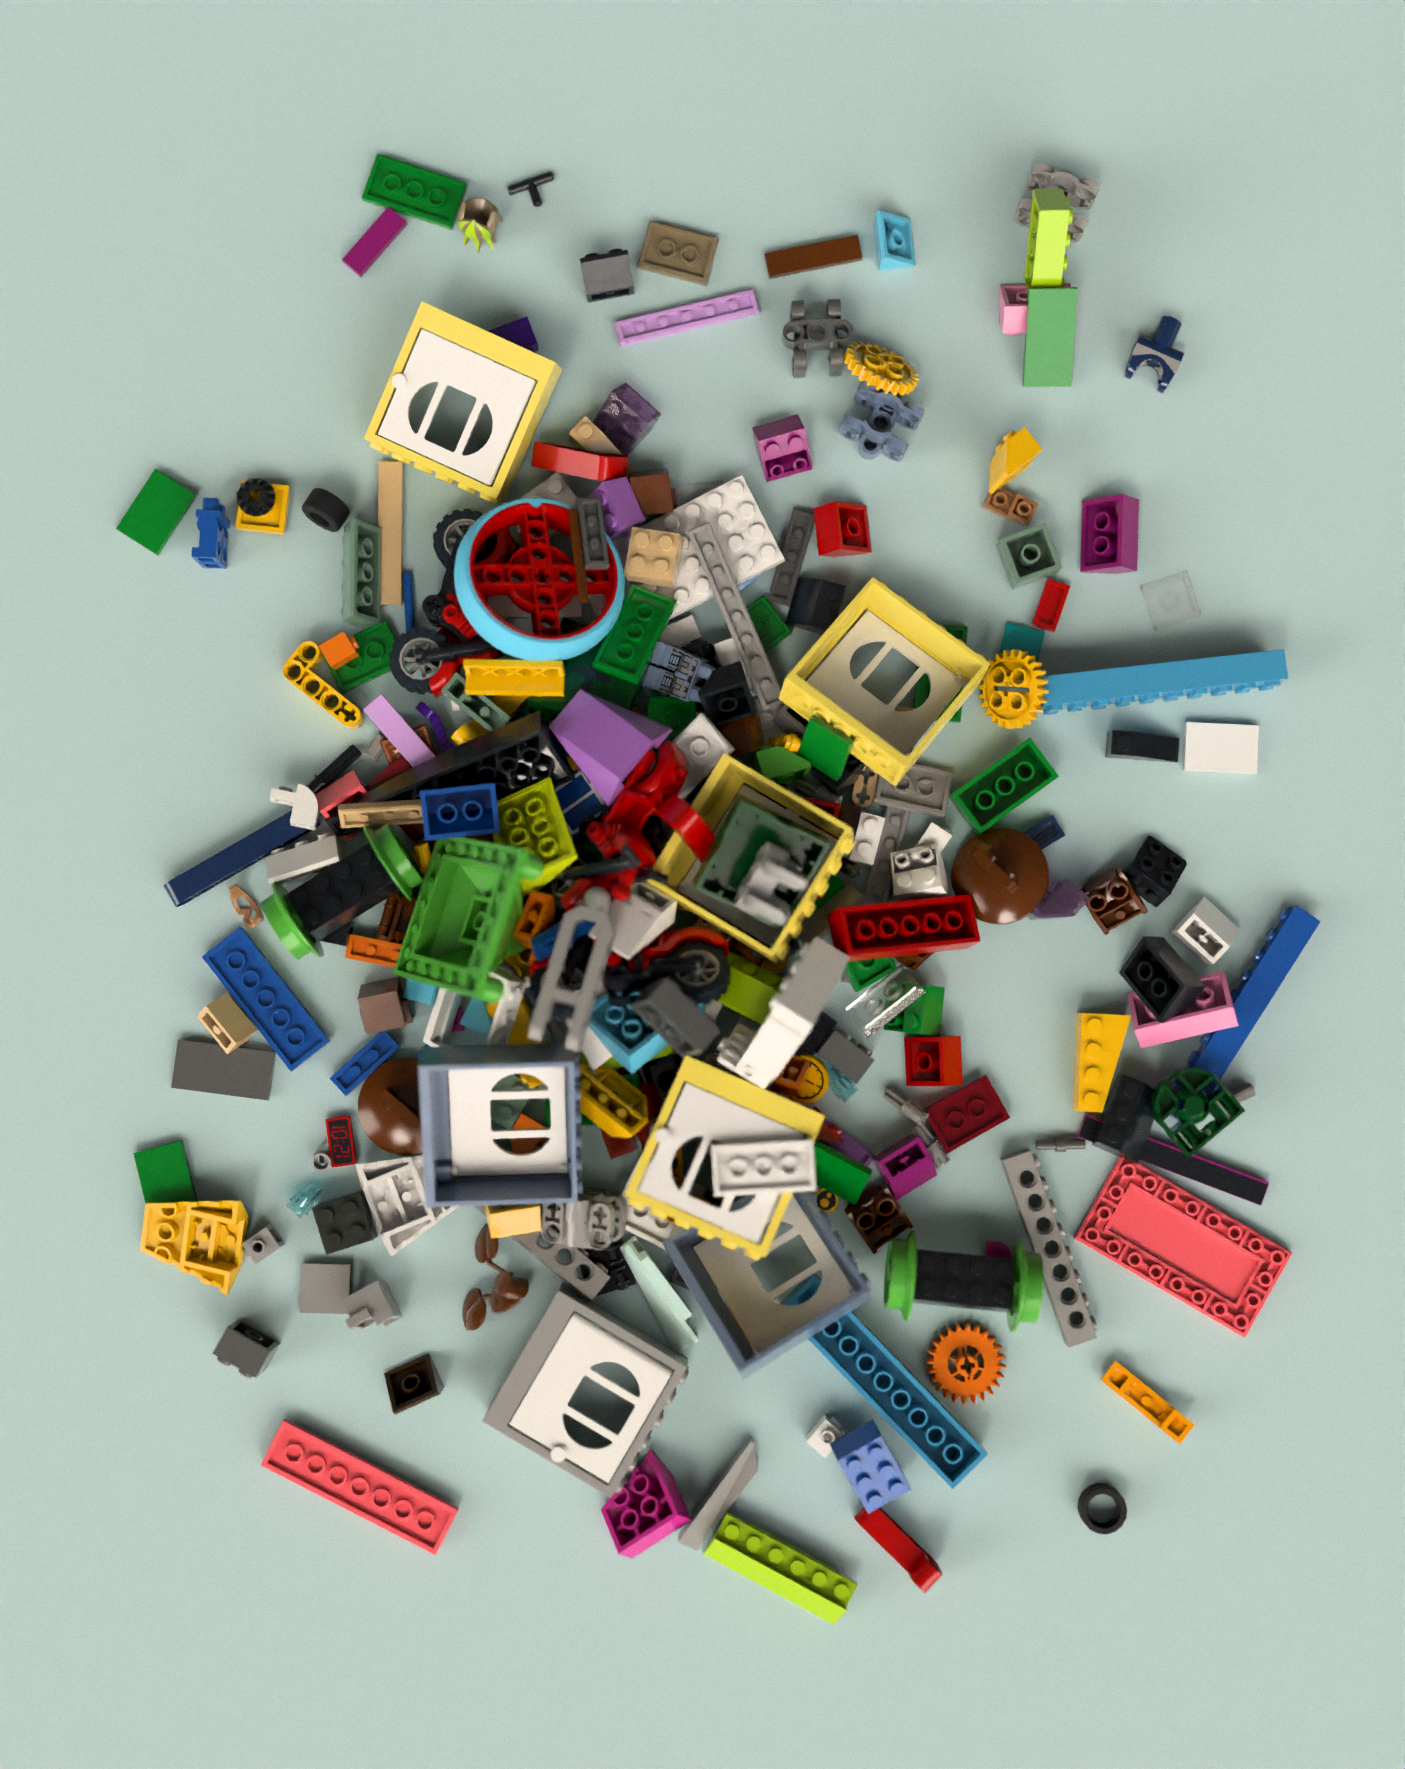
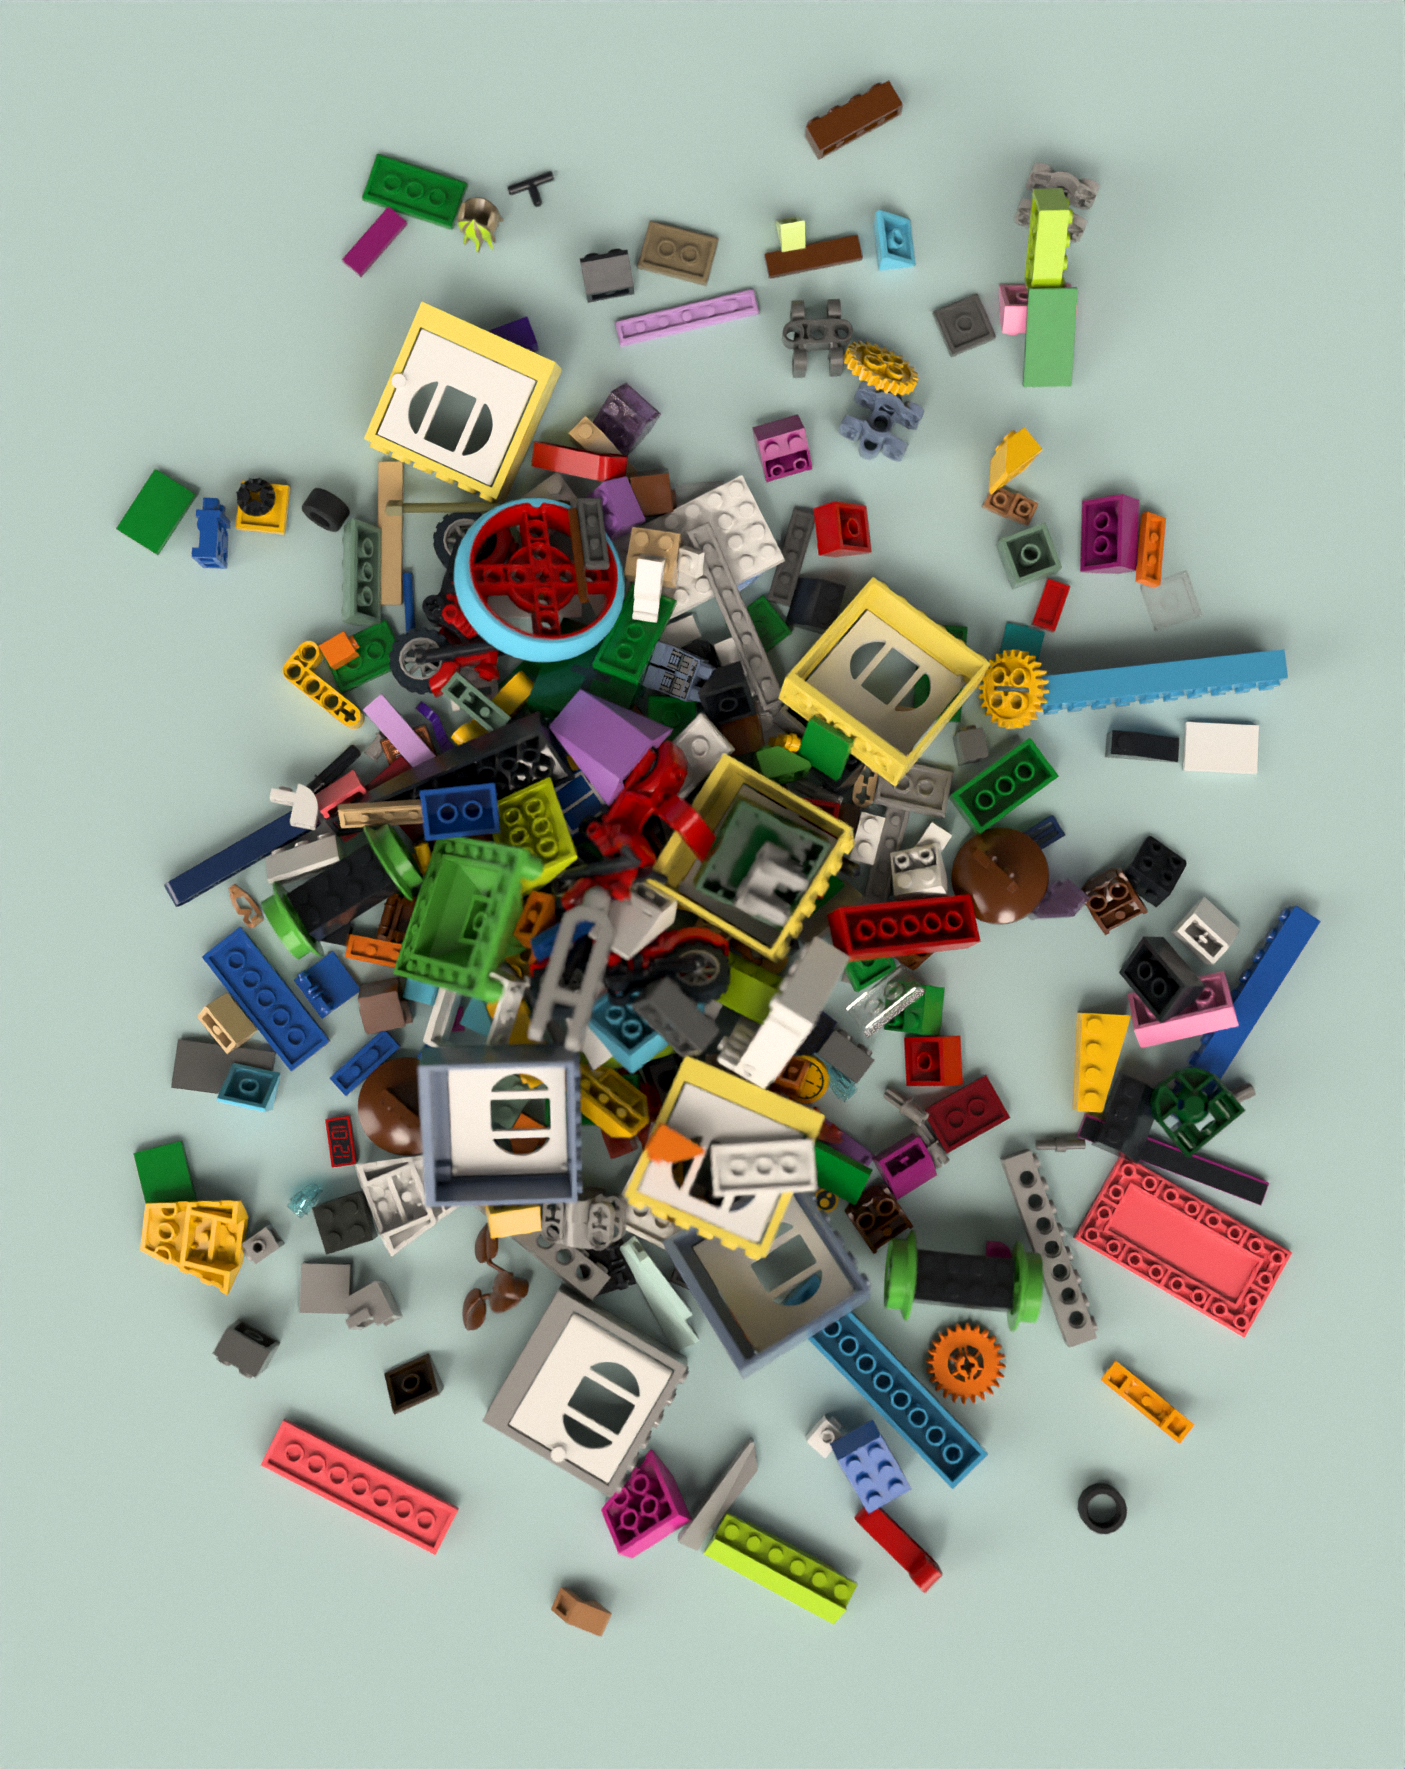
light grey hinge [311,1151,331,1172] -> none
yellow fence [463,659,566,696] -> none
dark blue connector [1124,316,1184,393] -> none
none -> medium azure slope [217,1063,280,1112]
none -> blue hinge [294,951,360,1019]
none -> olive hinge [385,500,570,516]
none -> medium nougat slope [551,1587,612,1636]
none -> white piece [632,554,666,623]
none -> orange slope [644,1122,705,1164]
none -> white plate [677,546,705,578]
none -> yellowish green slope [775,216,806,252]
none -> reddish brown brick [805,80,903,160]
none -> dark grey tile [933,294,996,357]
none -> dark grey brick [953,725,989,766]
none -> orange plate [1135,511,1166,588]

